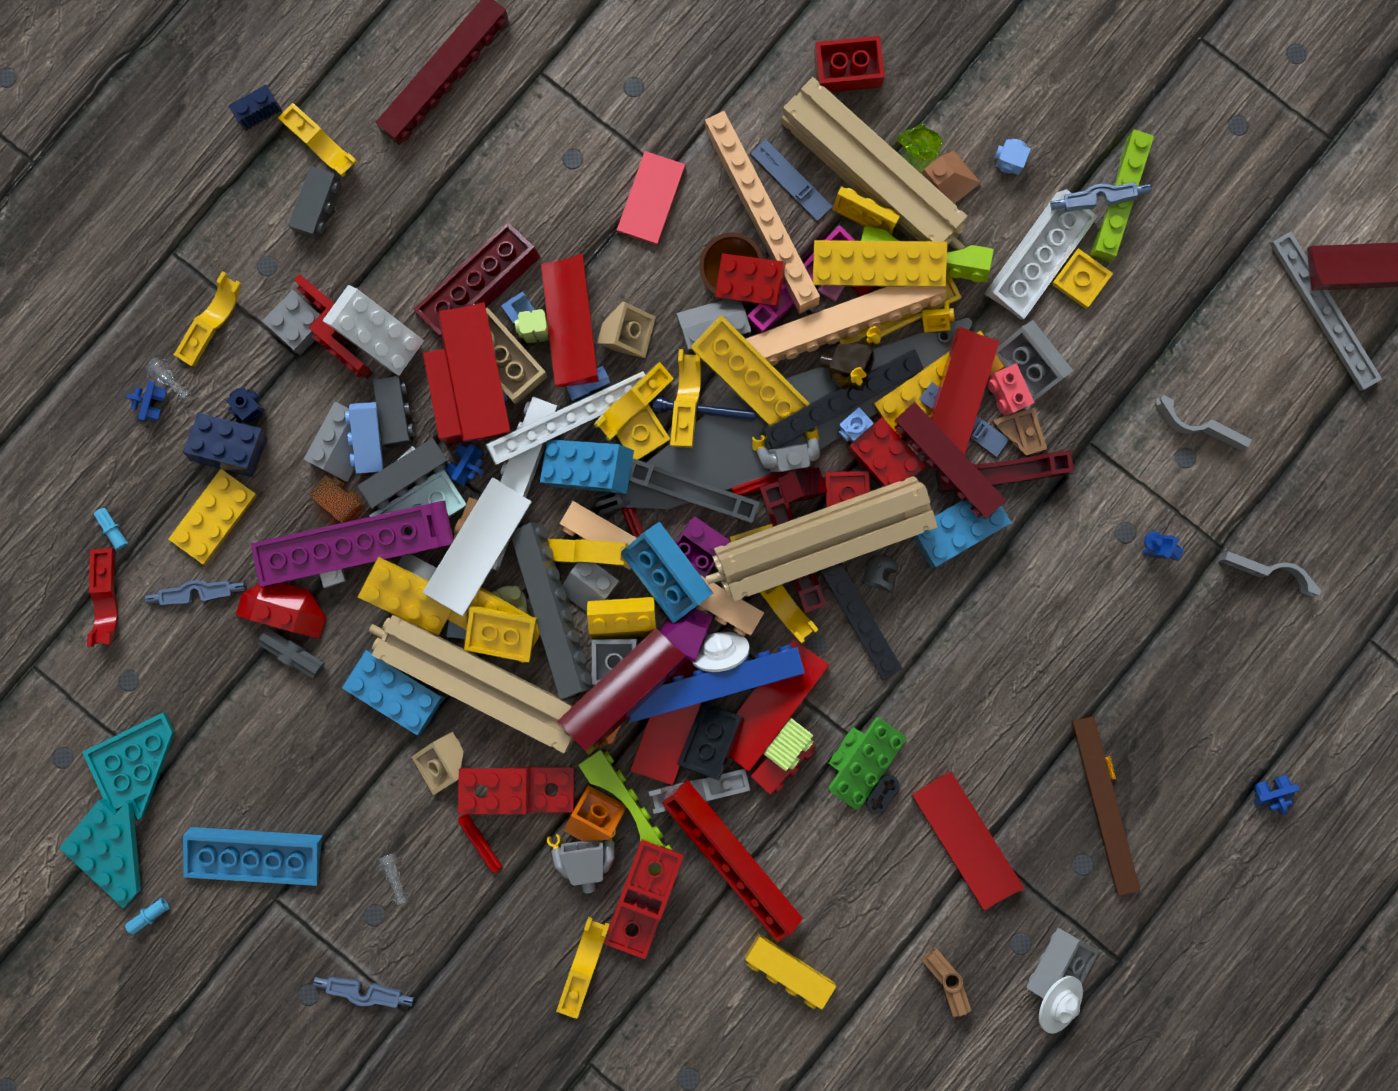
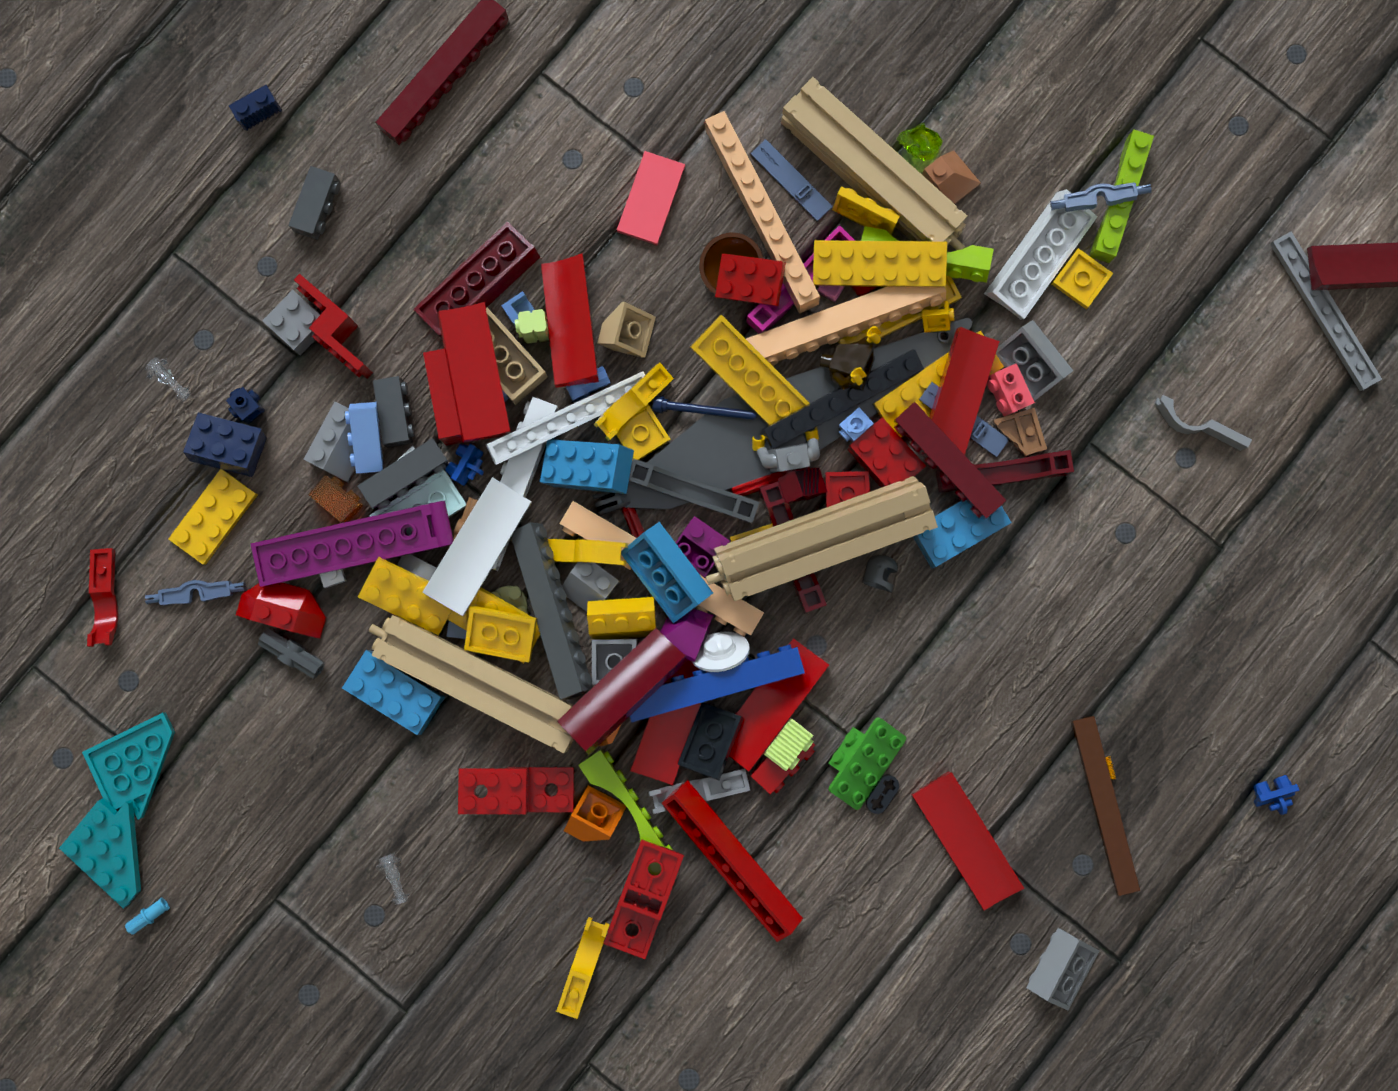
medium azure axle [94,508,129,551] -> none
blue hips [126,381,166,422] -> none
yellow piece [174,271,242,367] -> none
dark azure arch [183,827,323,886] -> none
yellow piece [278,103,358,177] -> none
sand blue piece [313,976,414,1008] -> none
white brick [322,285,424,376] -> none
tan slope [412,732,464,795] -> none
red axle [457,814,502,873] -> none
light grey torso [547,829,616,893] -> none
yellow piece [670,349,701,448] -> none
light grey slope [676,299,751,355] -> none
yellow brick [745,934,837,1010] -> none
yellow piece [759,584,819,644] -> none
red brick [814,36,885,92] -> none
black plate [820,563,902,680] -> none
medium nougat piece [921,947,971,1017] -> none
light blue brick [994,139,1031,175] -> none
white hat [1039,976,1083,1033] -> none
blue hips [1142,531,1184,561] -> none
light grey piece [1218,551,1321,597] -> none

